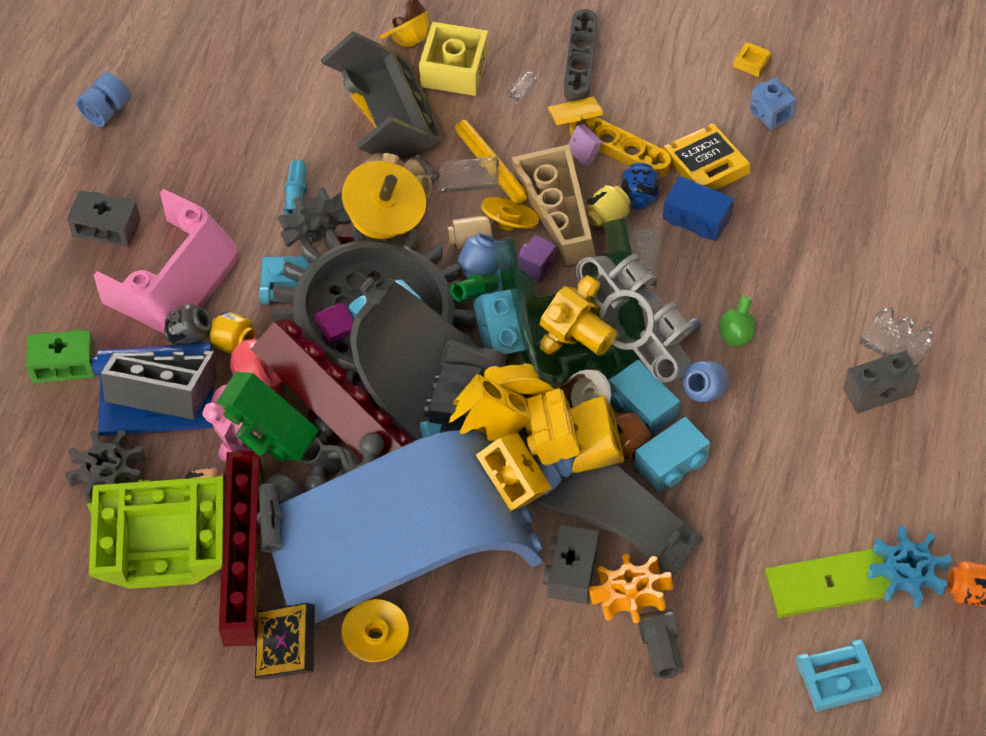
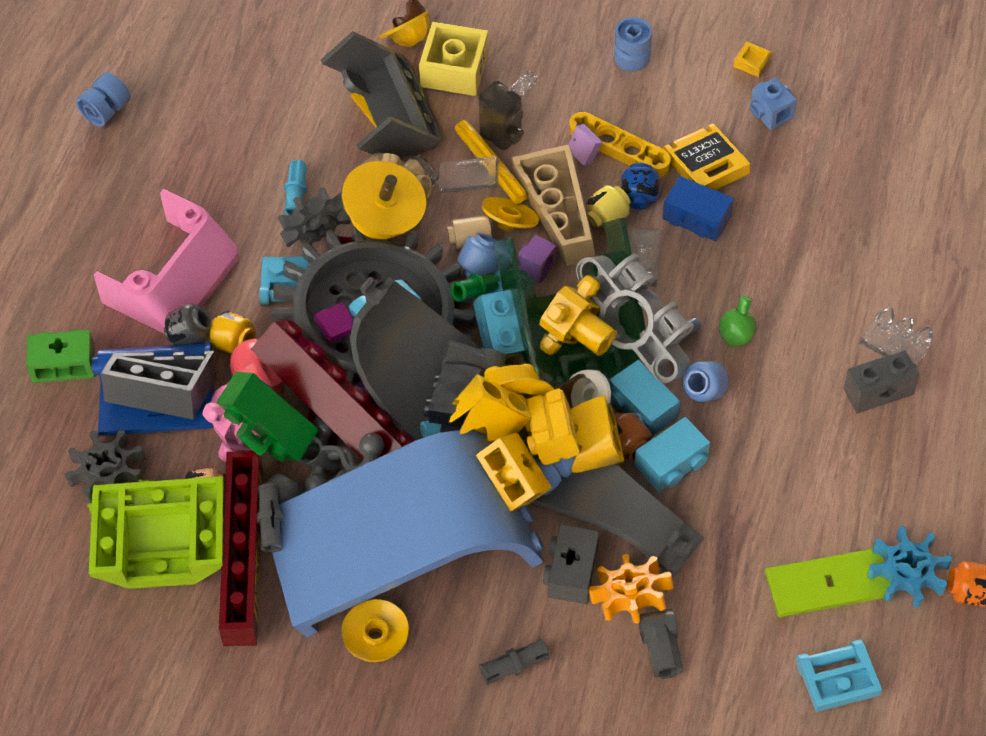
dark grey brick [67,190,140,248] -> none
black tile [255,603,315,680] -> none
yellow piece [547,96,603,126] -> none
dark grey beam [564,9,598,101] -> none
none -> clear smoke brick [479,81,524,151]
none -> dark grey pin [479,639,550,685]
none -> medium blue wheel [614,17,652,71]

